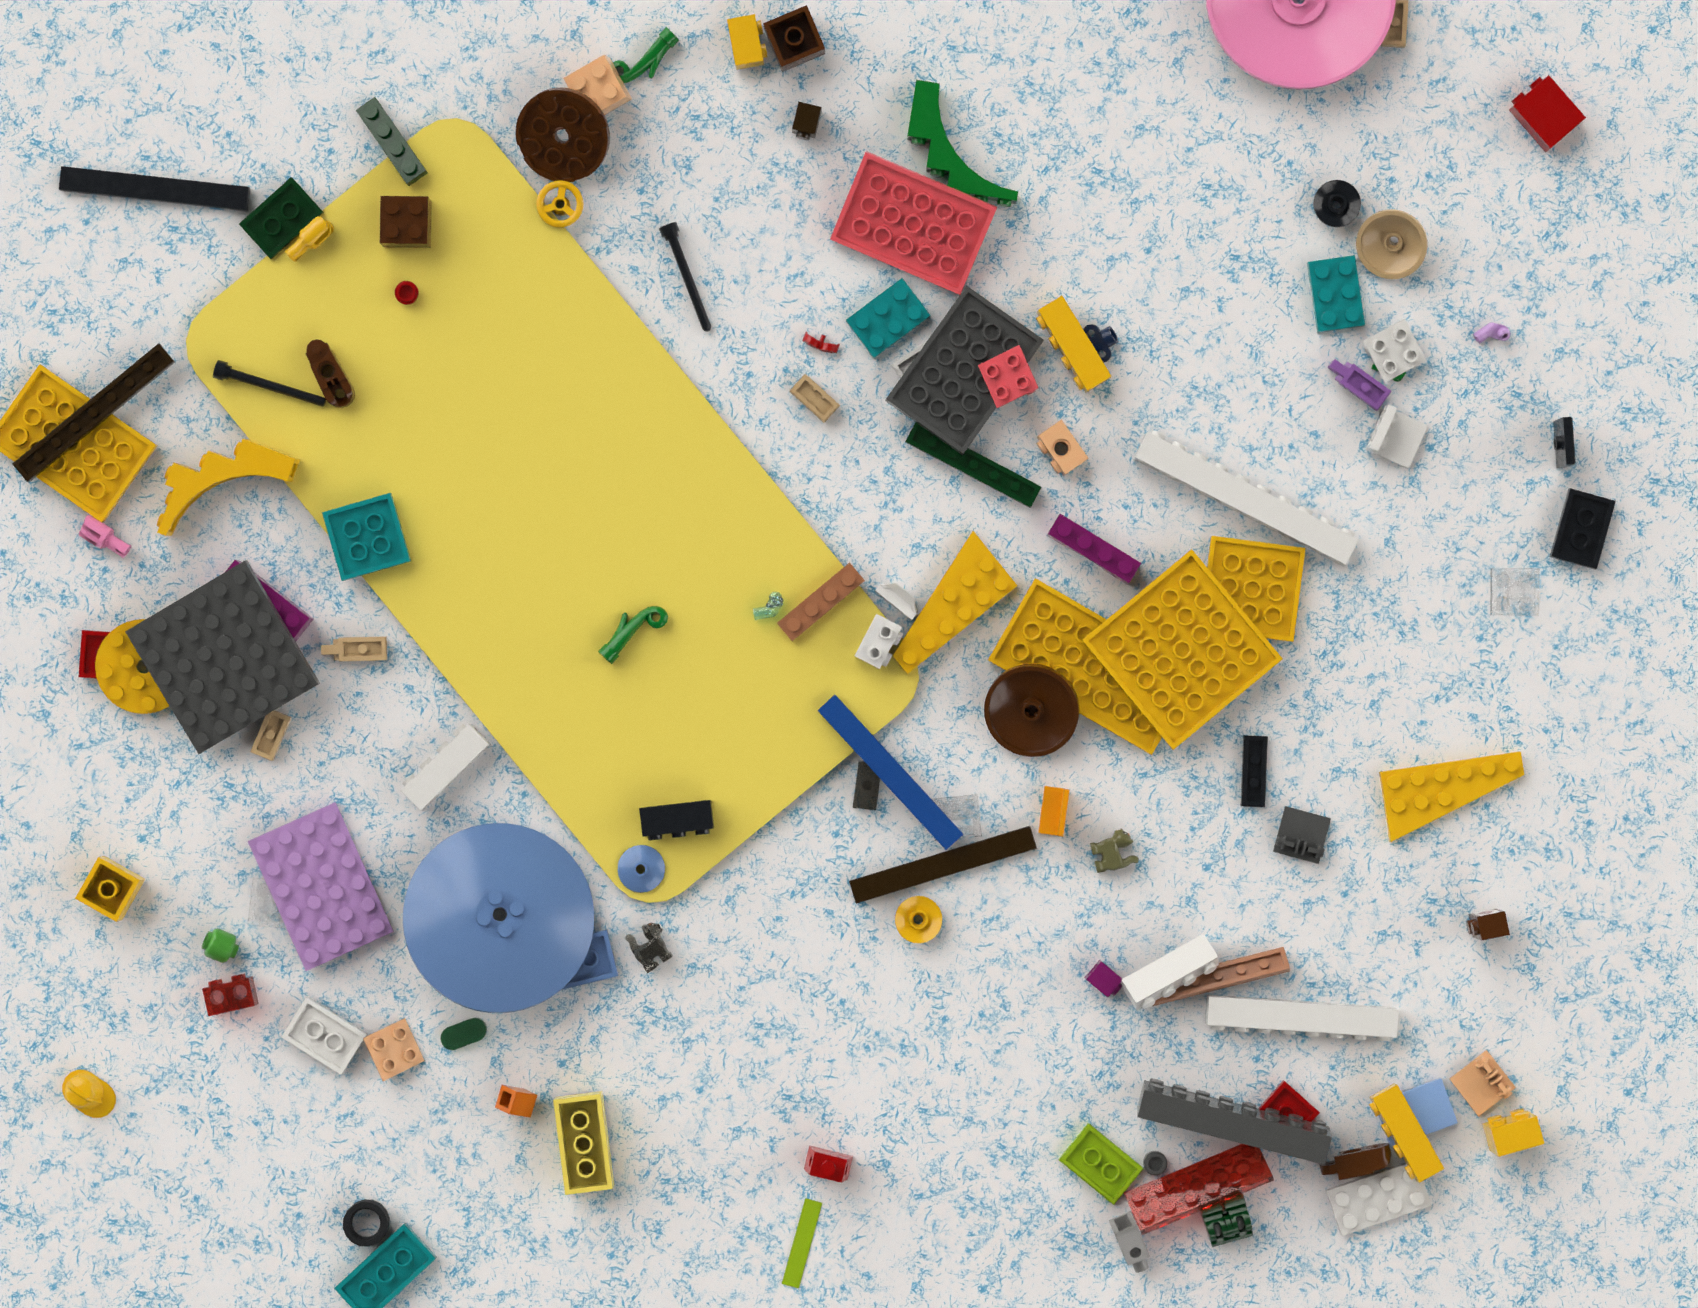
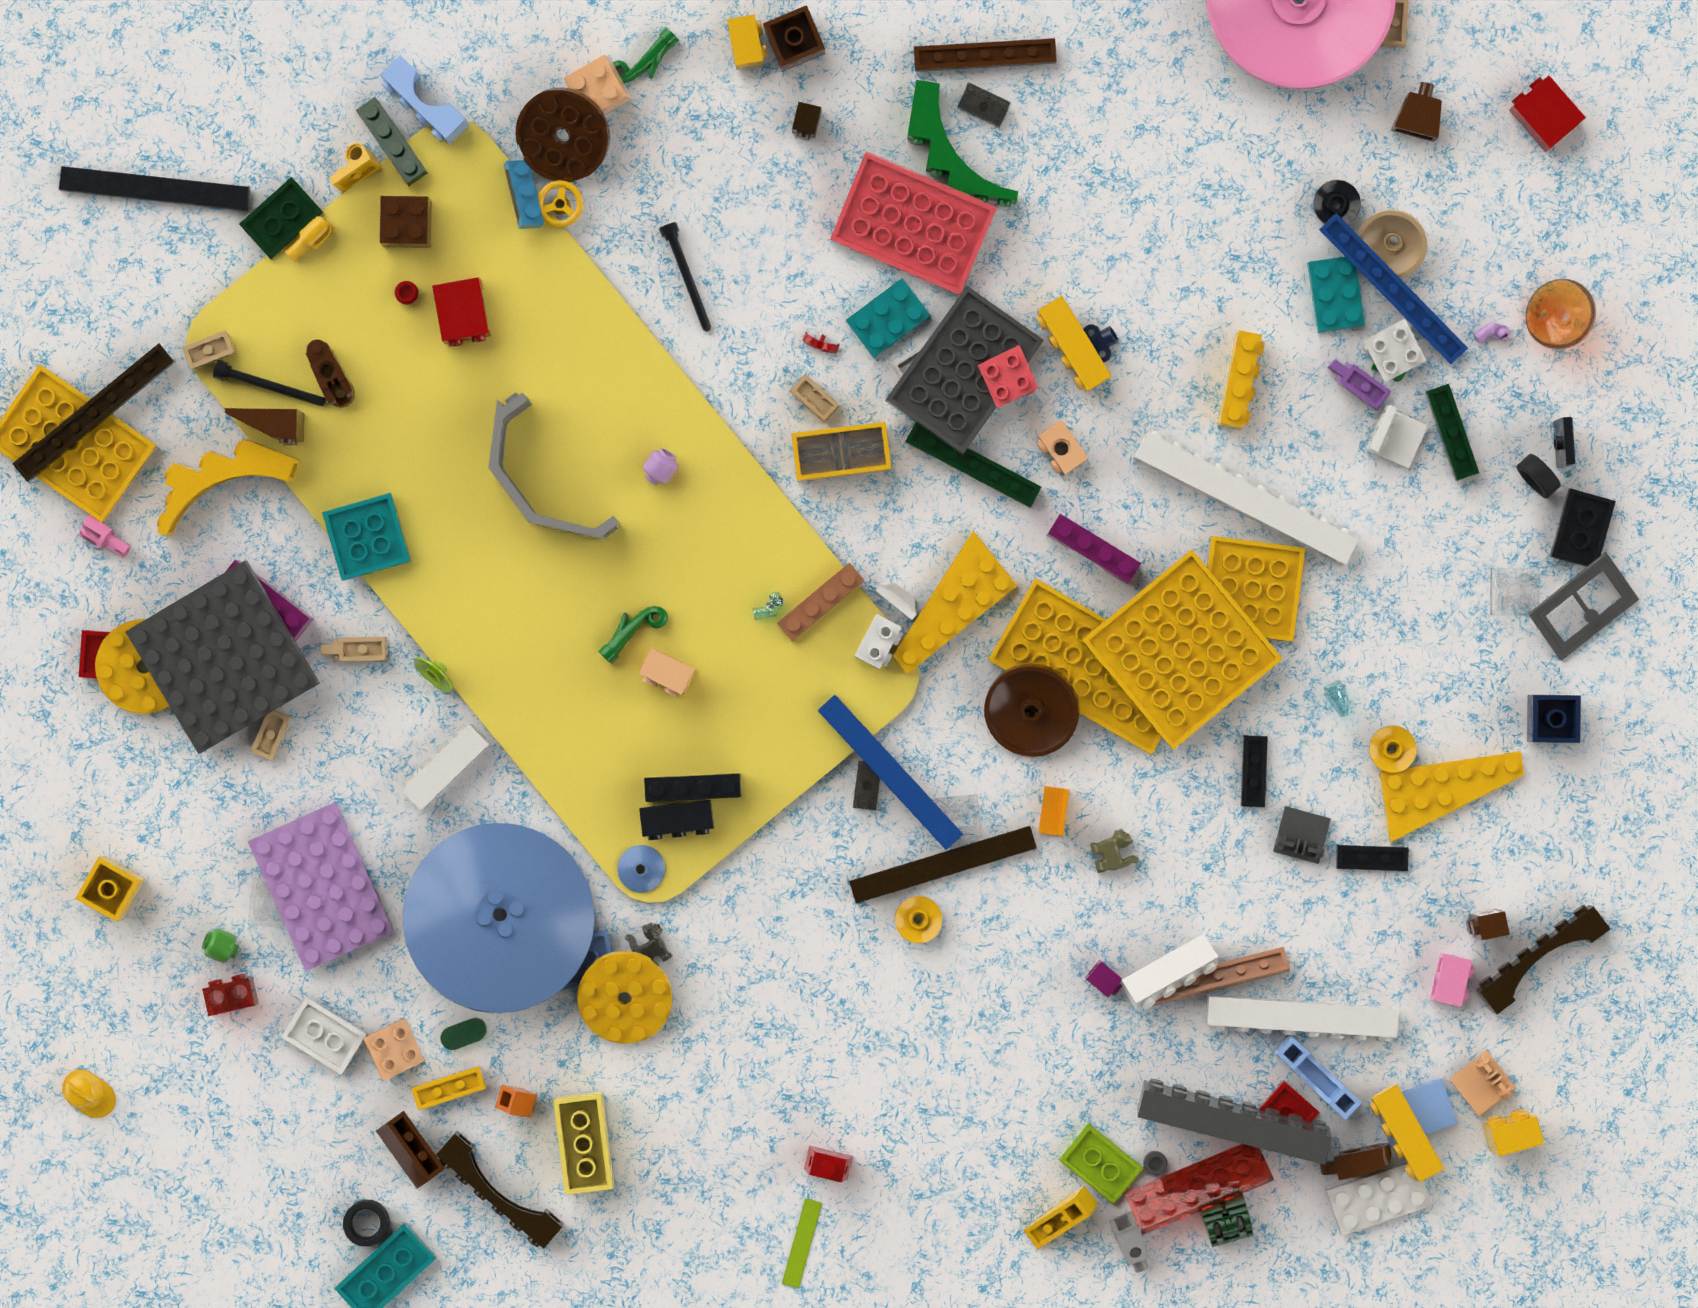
none -> tan plate [181,330,236,370]
none -> reddish brown slope [225,408,304,446]
none -> yellow plate [329,142,382,193]
none -> reddish brown brick [376,1111,445,1189]
none -> light blue arch [380,55,469,145]
none -> yellow plate [411,1065,487,1111]
none -> lime dish [414,657,453,692]
none -> red panel [432,277,491,347]
none -> dark brown arch [436,1131,564,1249]
none -> light grey panel [489,392,622,540]
none -> dark azure plate [504,160,544,229]
none -> yellow plate [577,951,673,1044]
none -> light nougat brick [639,648,696,697]
none -> lavender head [643,448,678,485]
none -> black arch [644,773,742,802]
none -> clear brick [791,422,891,482]
none -> reddish brown plate [914,38,1057,72]
none -> clear smoke panel [957,82,1011,128]
none -> yellow slope [1023,1186,1099,1249]
none -> yellow brick [1217,330,1265,430]
none -> light blue arch [1273,1035,1362,1120]
none -> blue plate [1319,213,1468,364]
none -> clear light blue cone [1324,680,1353,717]
none -> black tile [1336,845,1409,871]
none -> yellow dish [1369,725,1417,773]
none -> reddish brown torso [1391,82,1442,142]
none -> dark green plate [1425,384,1479,481]
none -> bright pink brick [1430,953,1474,1007]
none -> dark brown arch [1476,905,1611,1015]
none -> black tyre [1517,454,1561,498]
none -> clear orange dish [1526,279,1596,350]
none -> dark blue brick [1527,695,1581,743]
none -> dark grey door [1528,552,1639,661]

